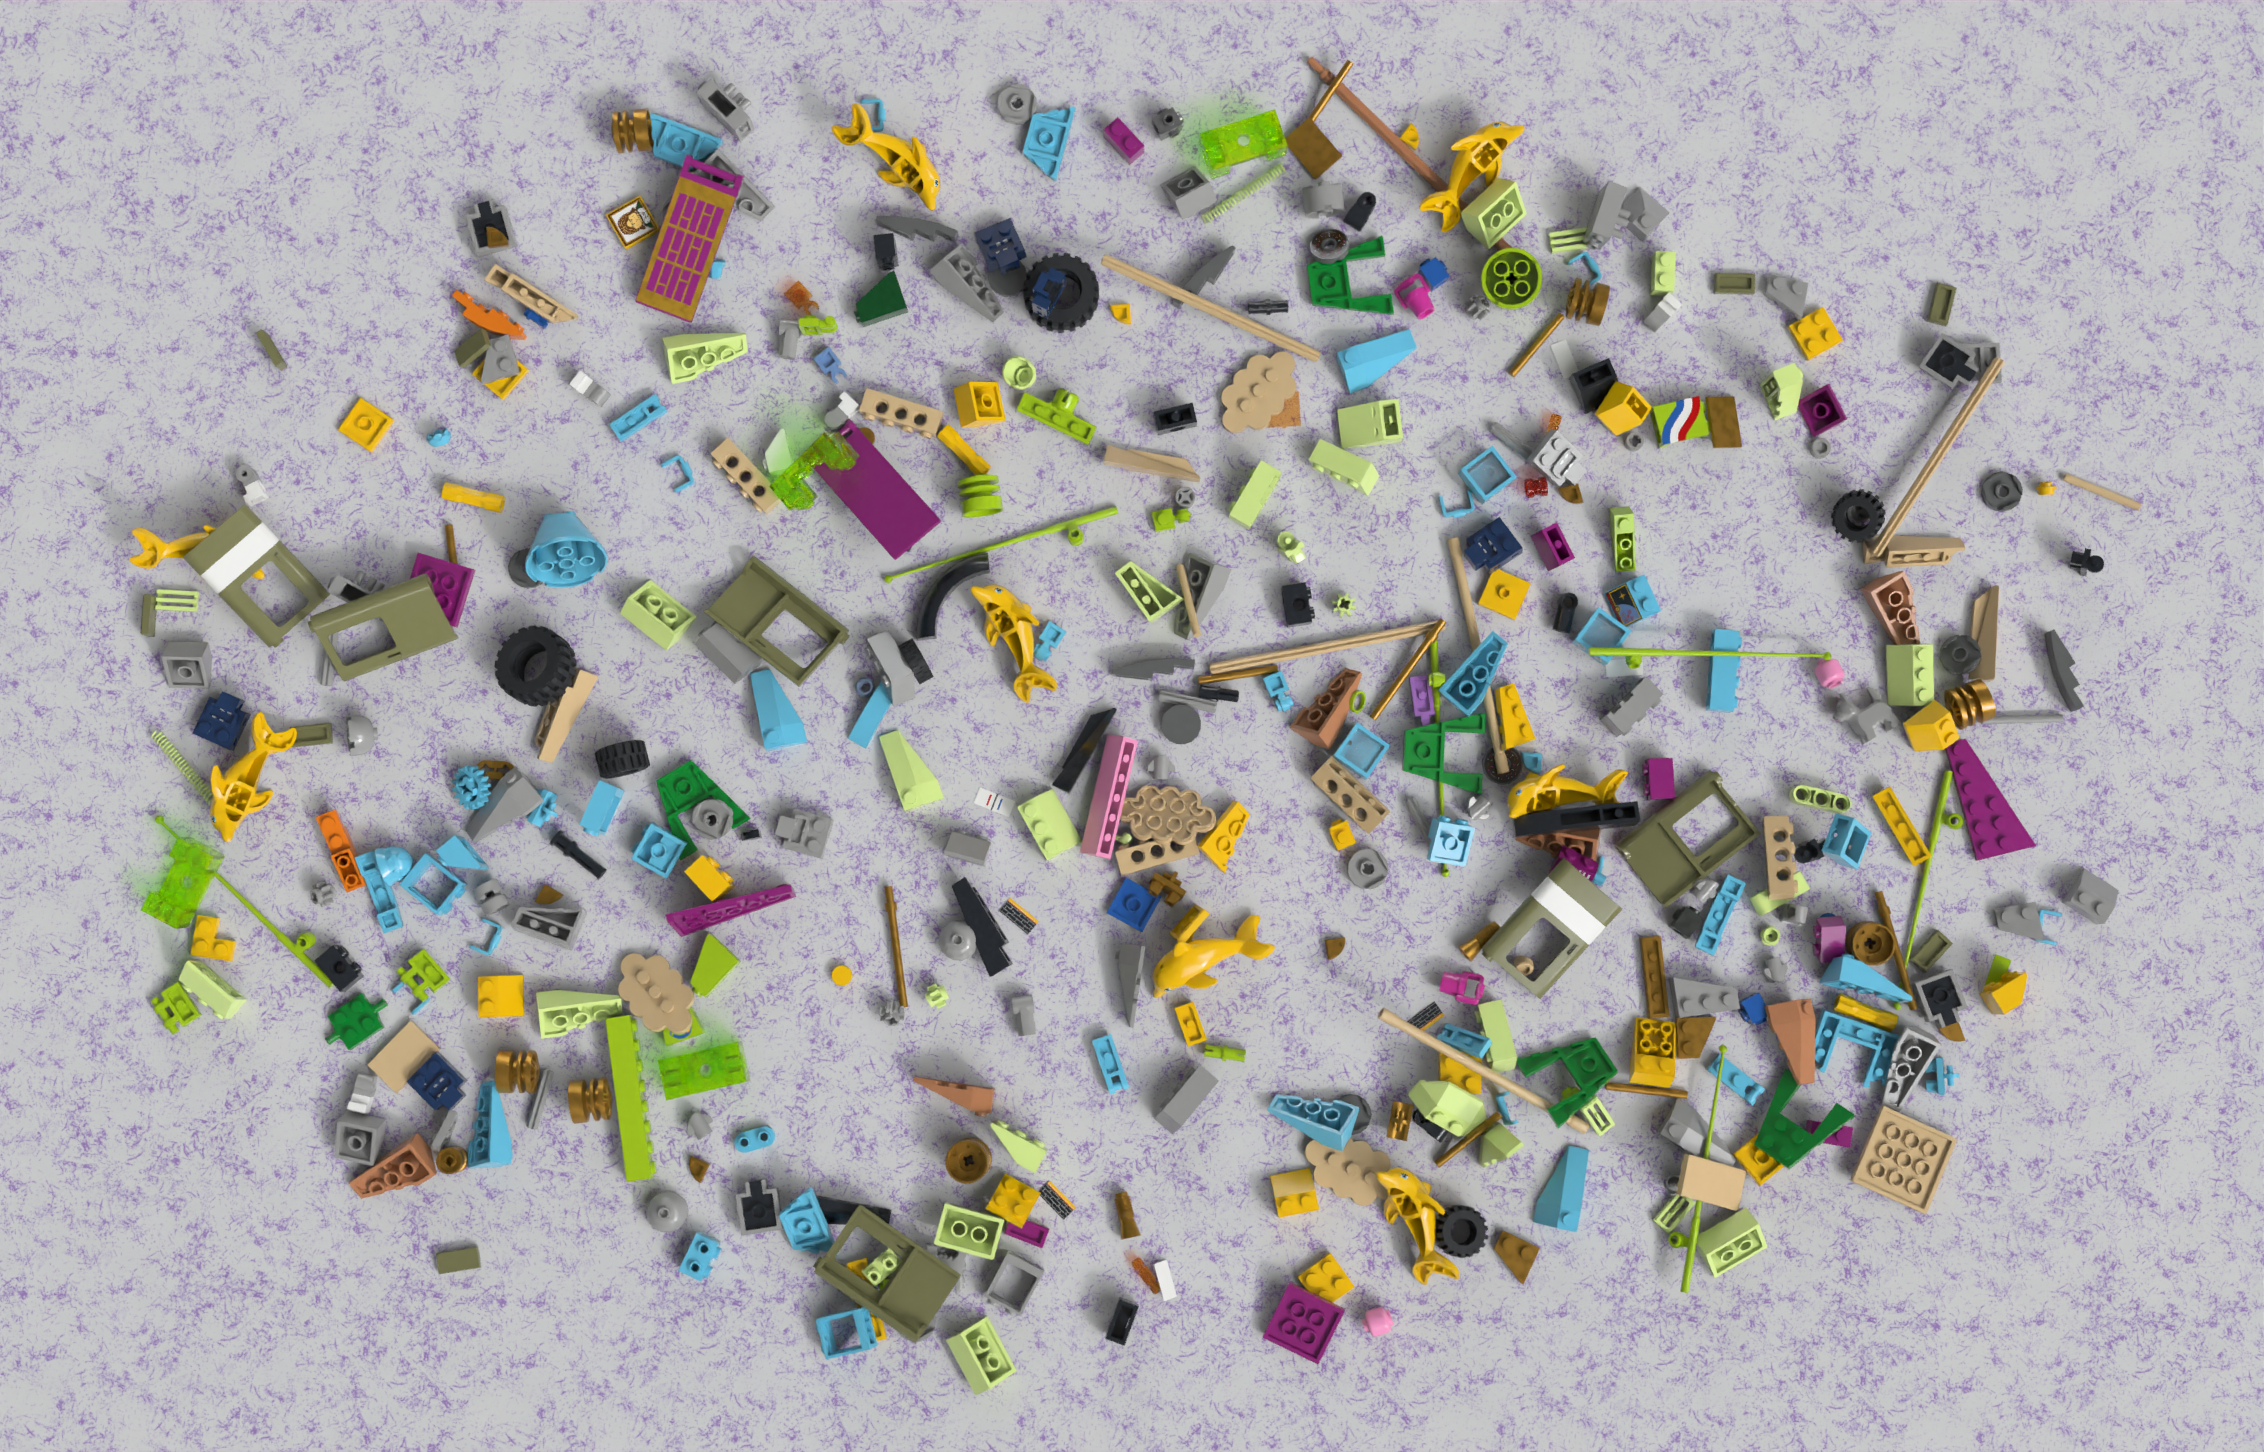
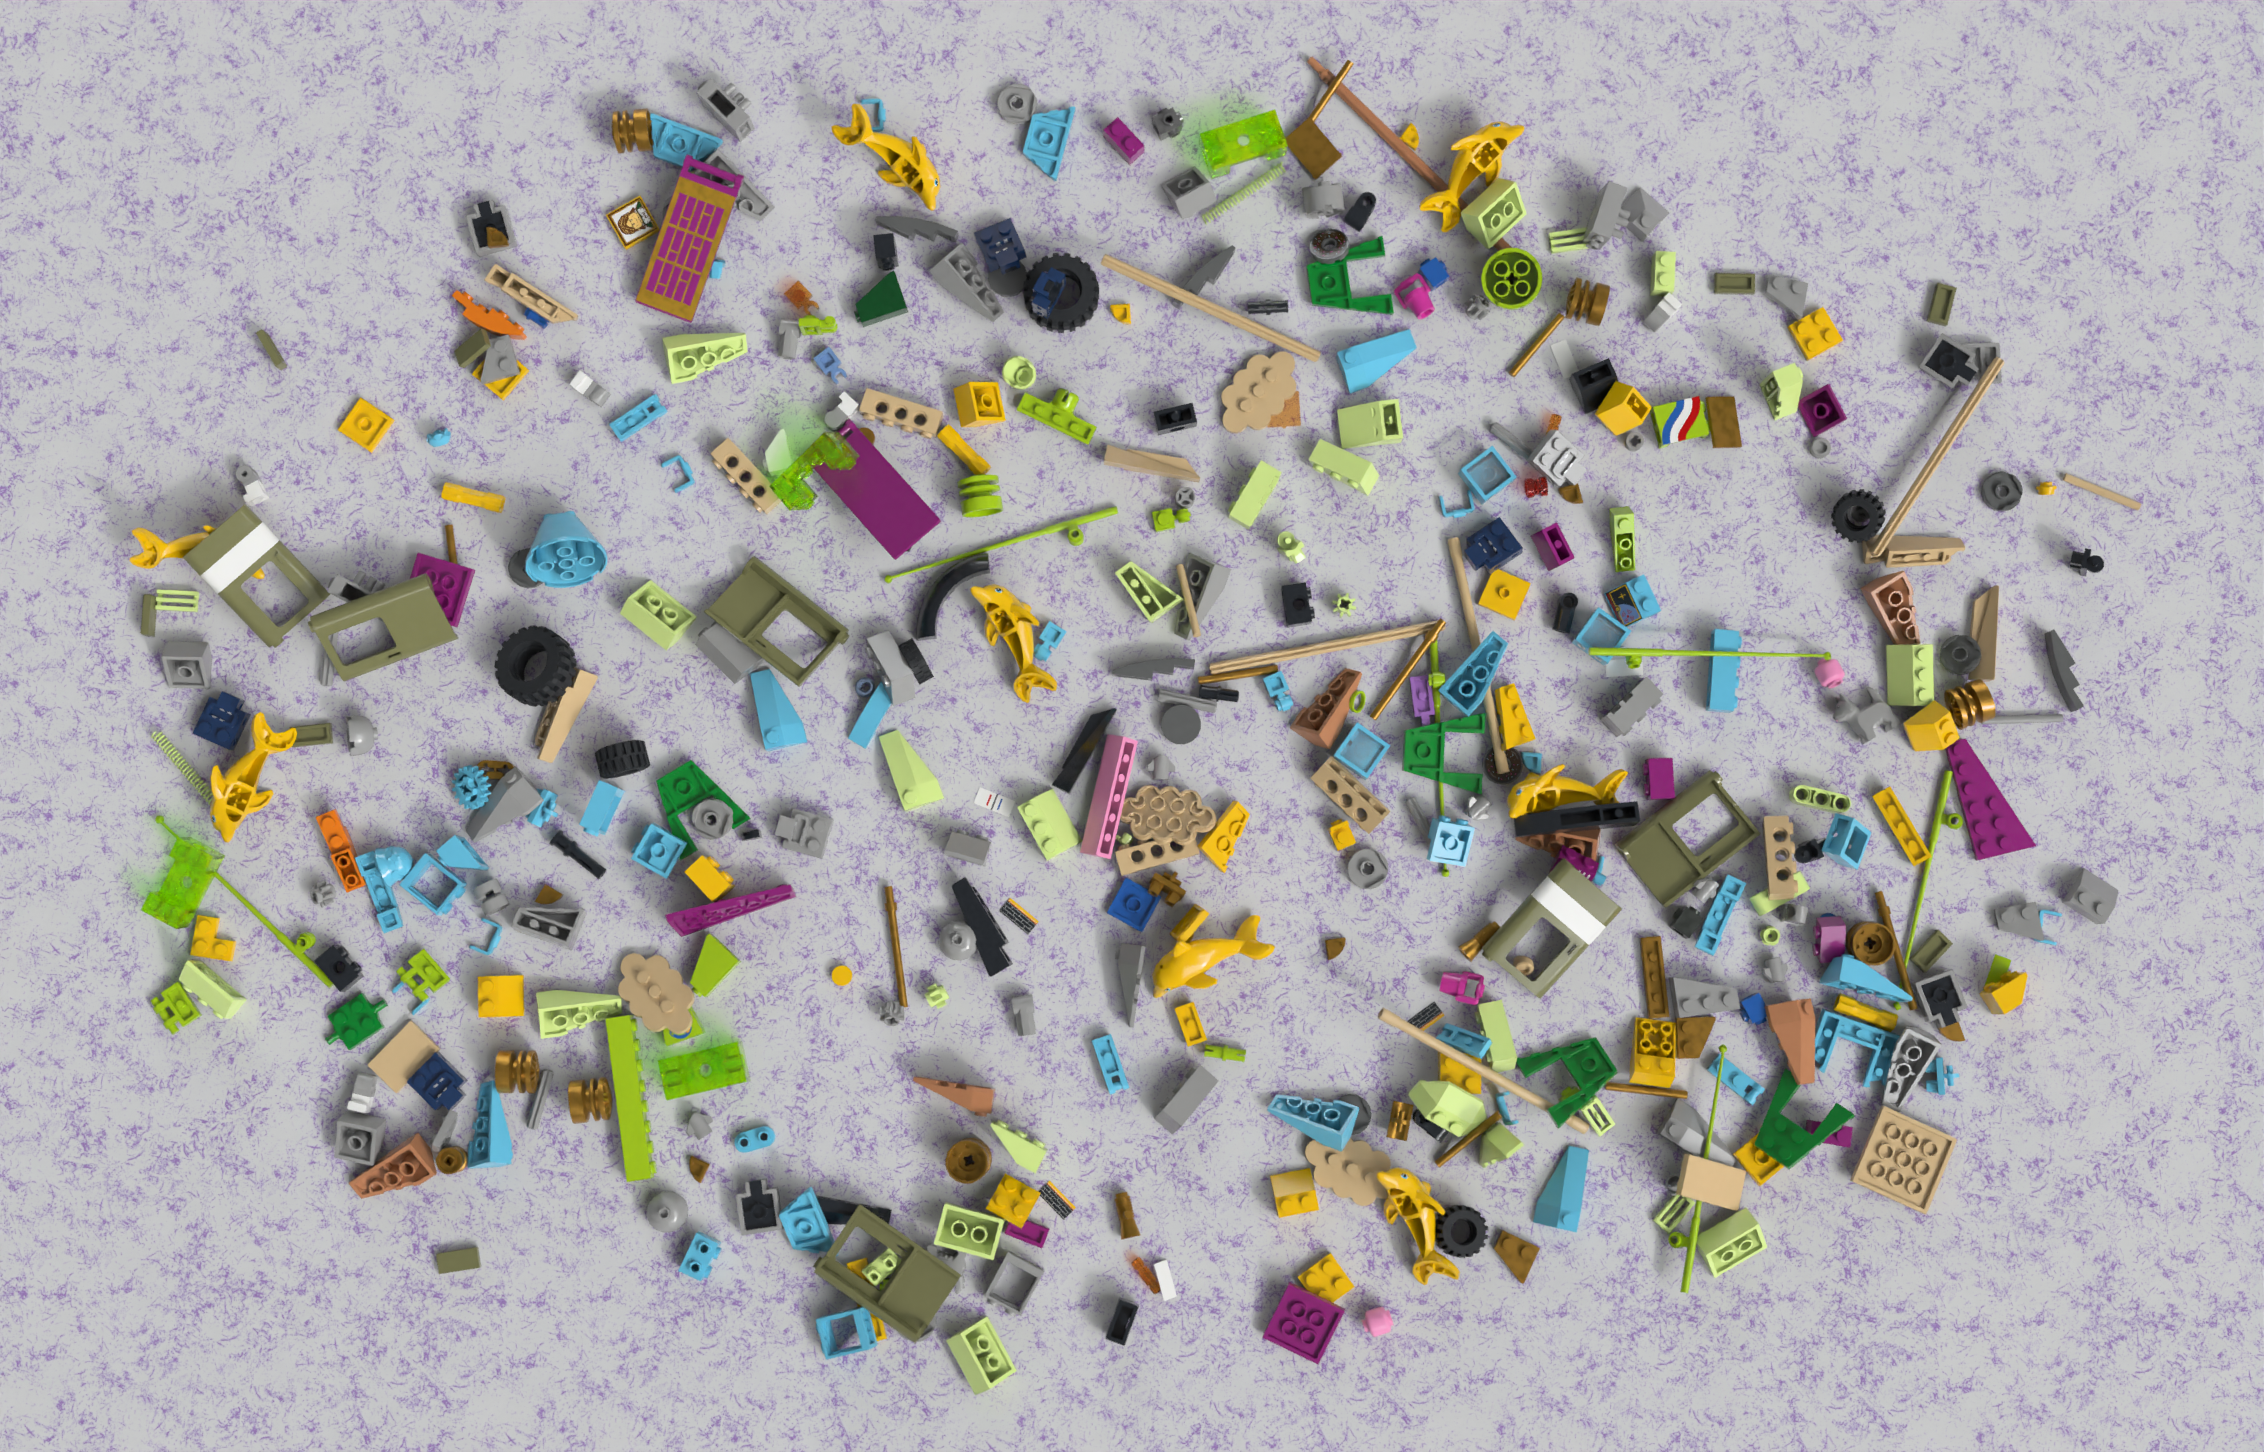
medium azure piece [1567,252,1602,288] -> none

